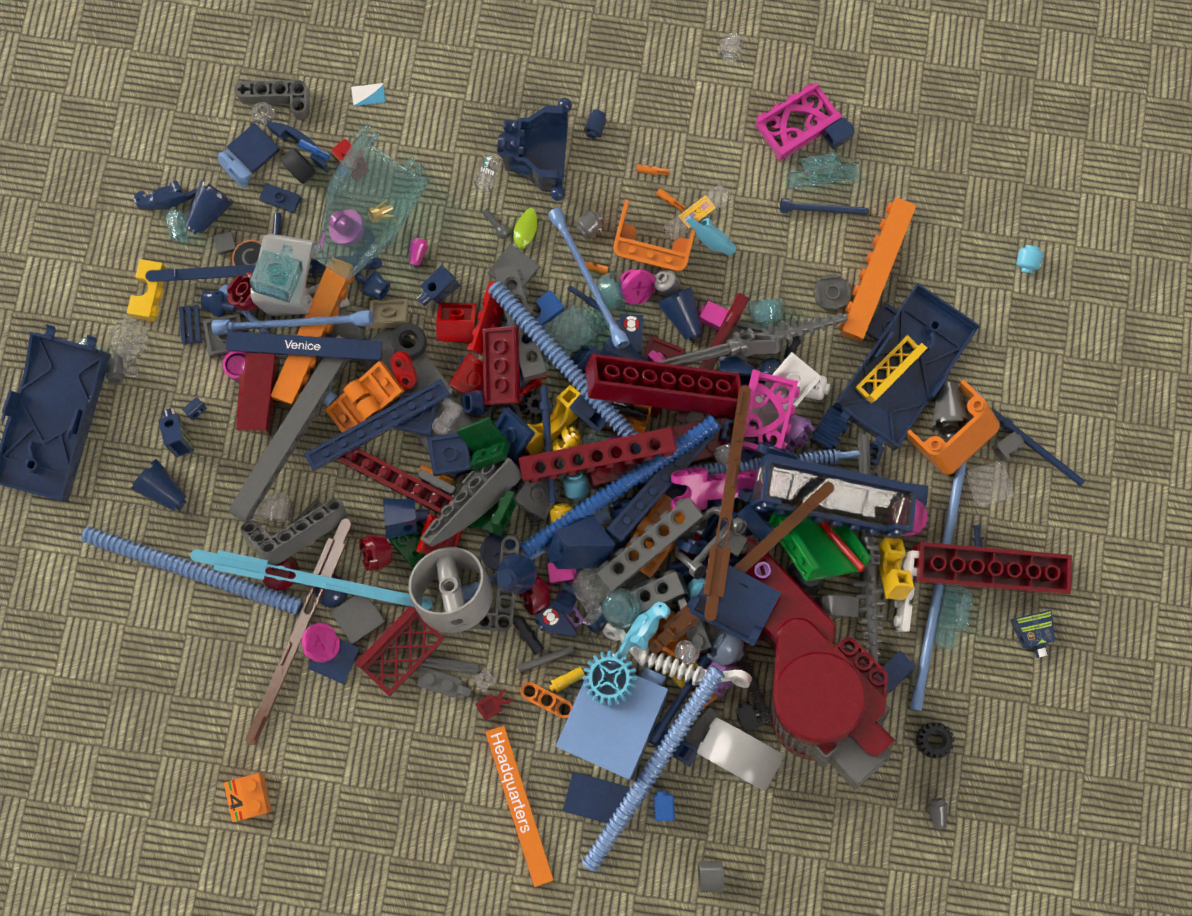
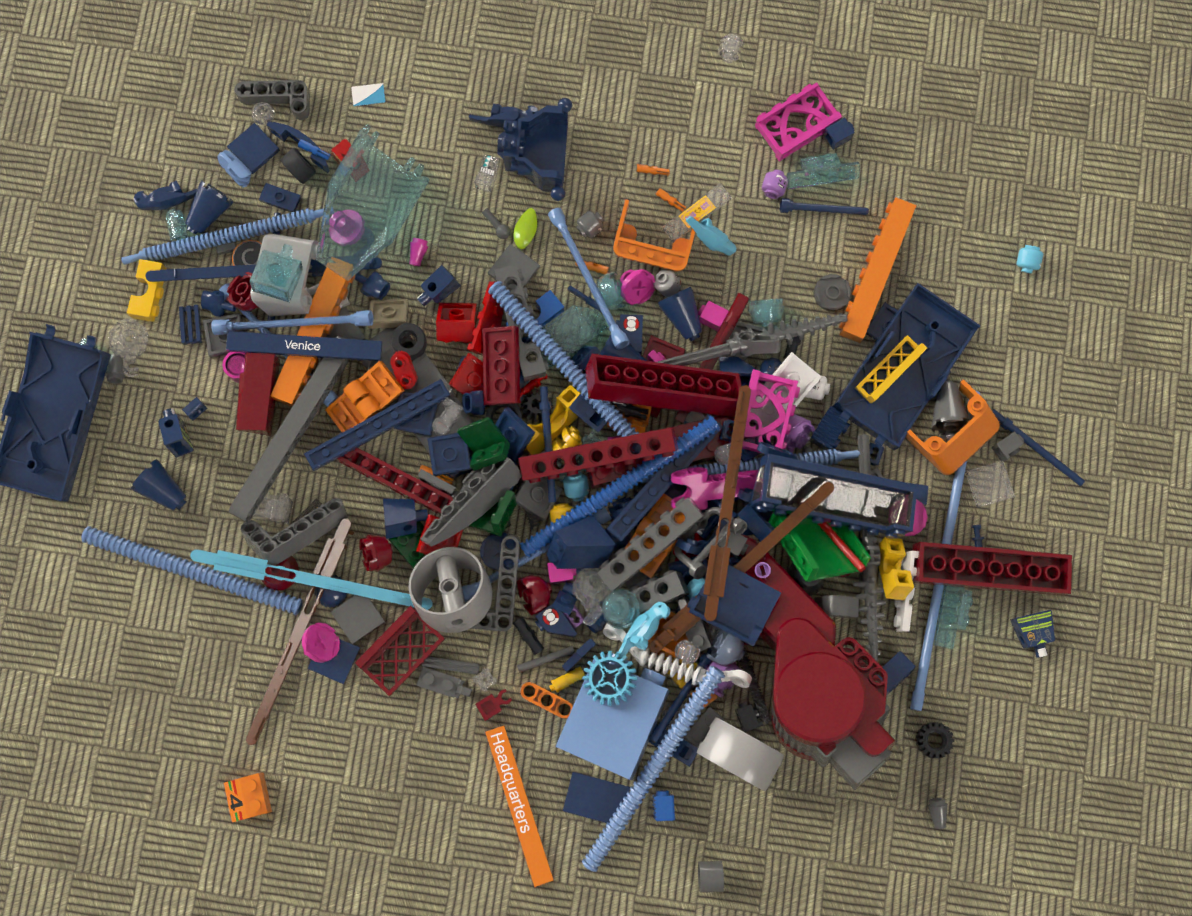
pearl gold piece [366,199,395,223] -> none
dark blue cone [497,554,537,594] -> none
dark blue brick [584,109,607,139] -> none
none -> medium blue hose [122,207,334,265]
none -> dark blue animal [469,104,538,128]
none -> dark blue tile [562,639,596,672]
none -> medium lavender head [761,170,788,199]

